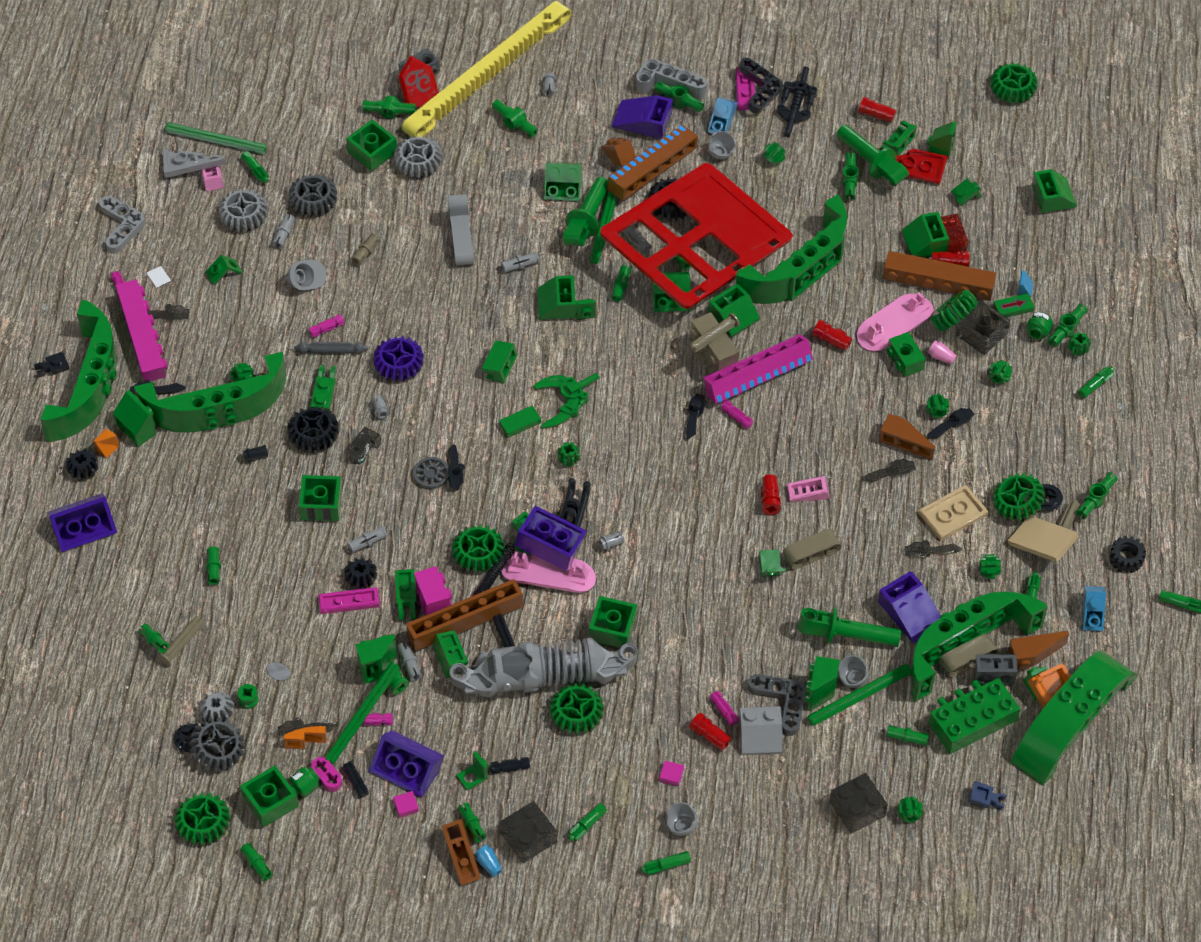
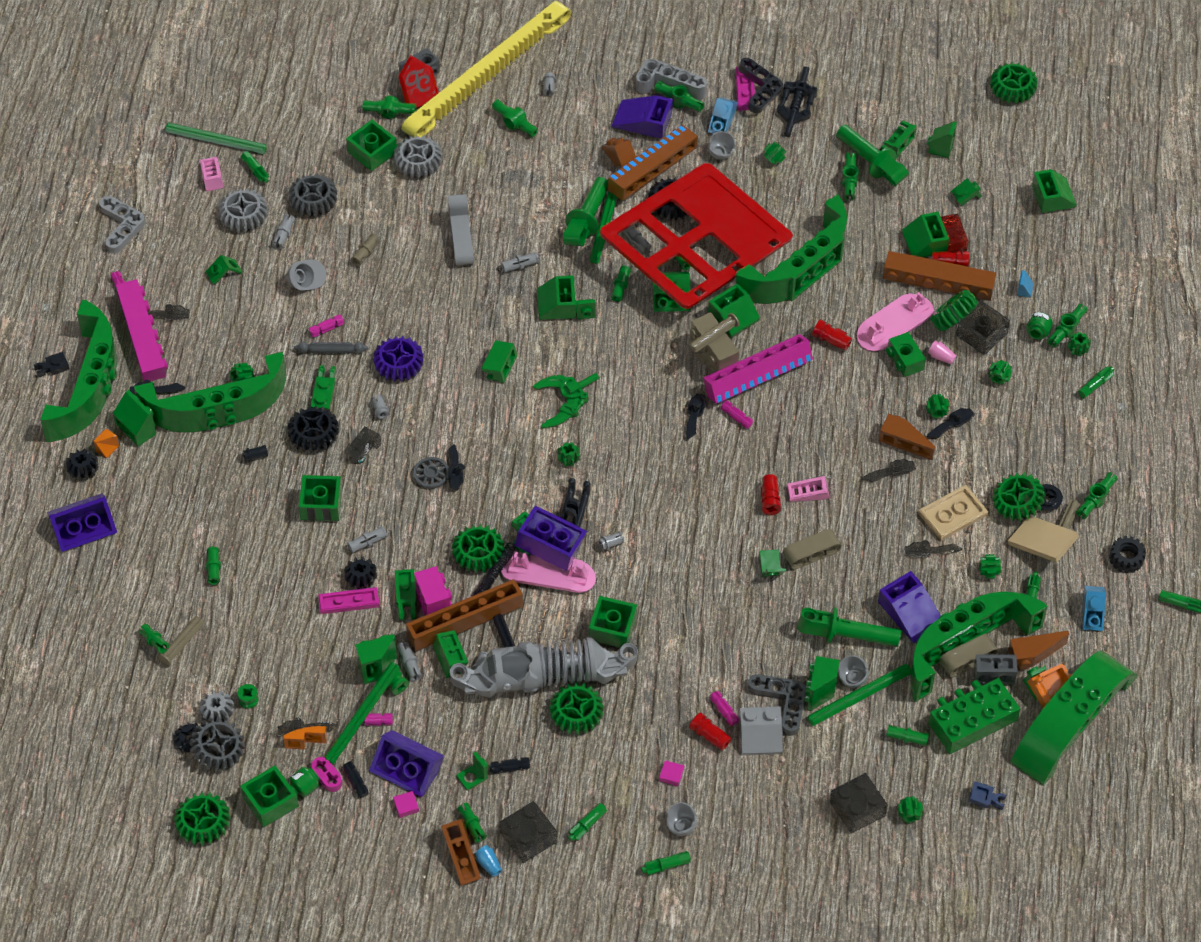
white sticker [147,266,171,288] -> none
light grey wing [163,149,227,178] -> none
green pin [240,842,273,881] -> none
flat silver sticker [267,662,290,681] -> none
green tile [499,405,541,438] -> none
green slope [544,162,582,201] -> none
red axle [858,97,896,123] -> none
red tile [896,149,948,184] -> none
green tile [993,293,1035,319] -> none

